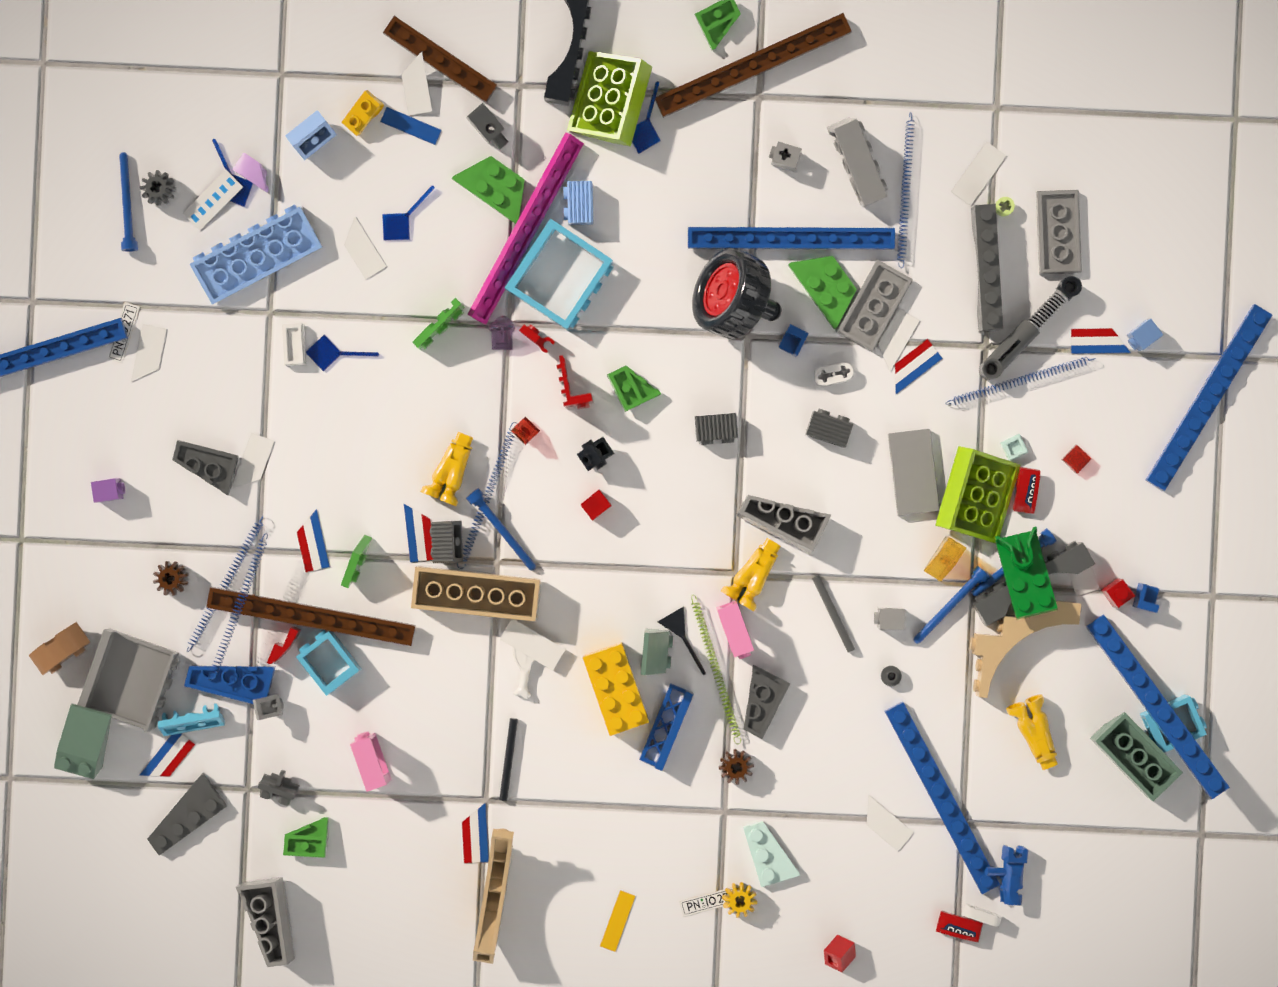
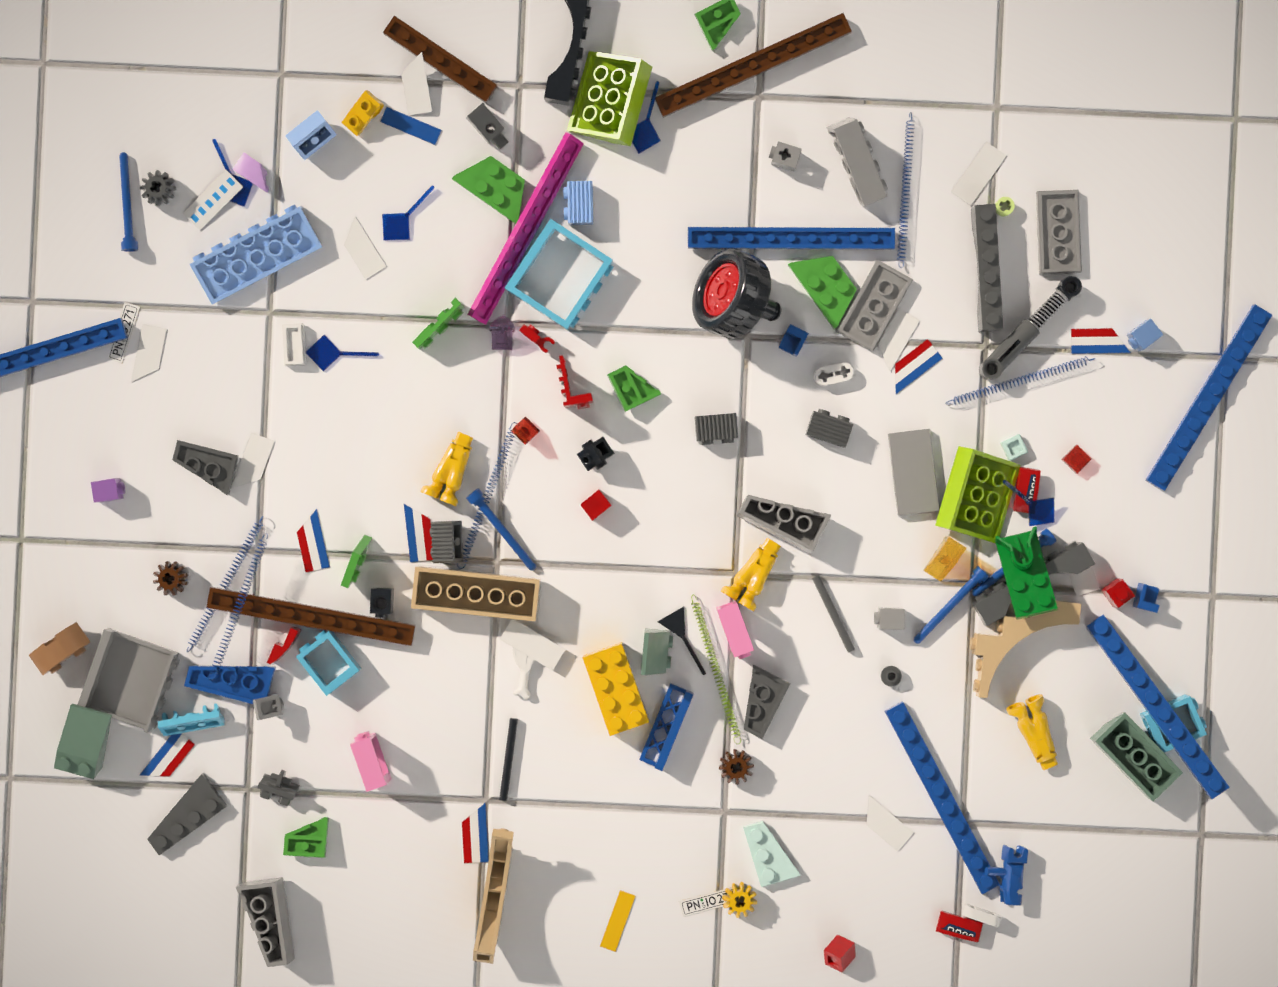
none -> black brick [370,588,394,618]
none -> clear blue piece [1003,480,1054,526]

